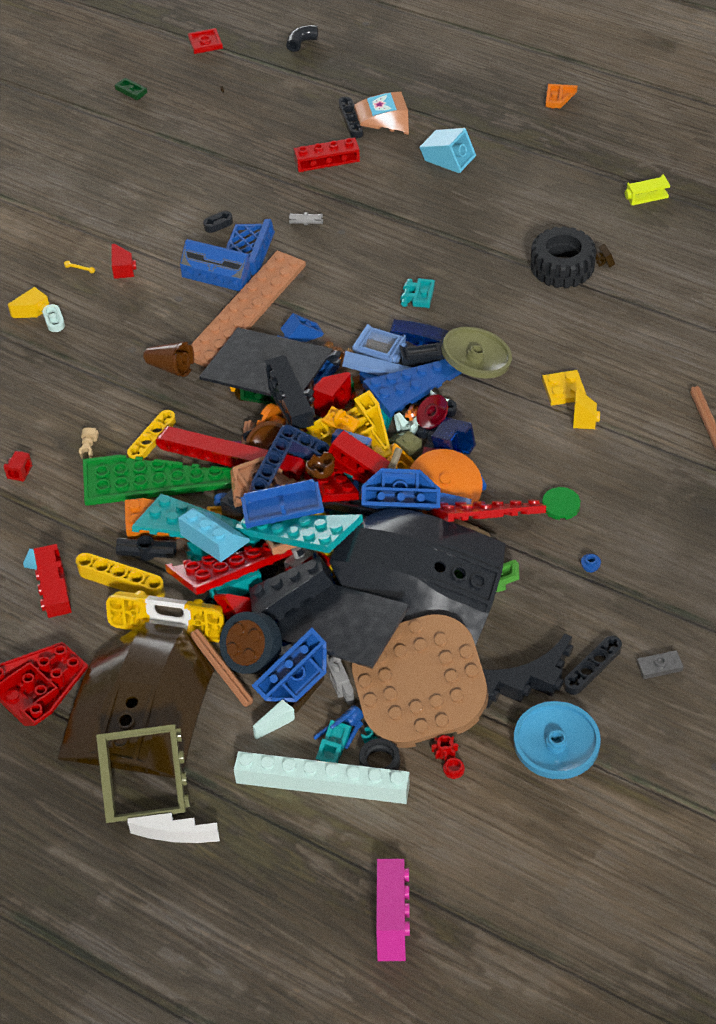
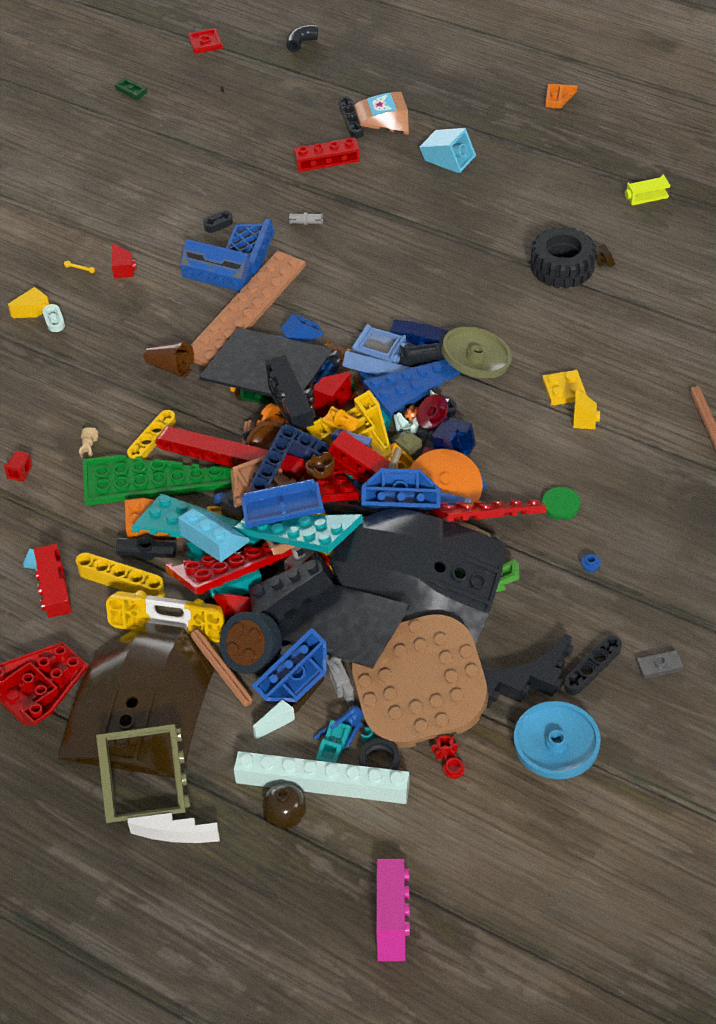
teal plate [400,278,435,308] -> none
none -> dark brown cylinder [263,783,306,829]

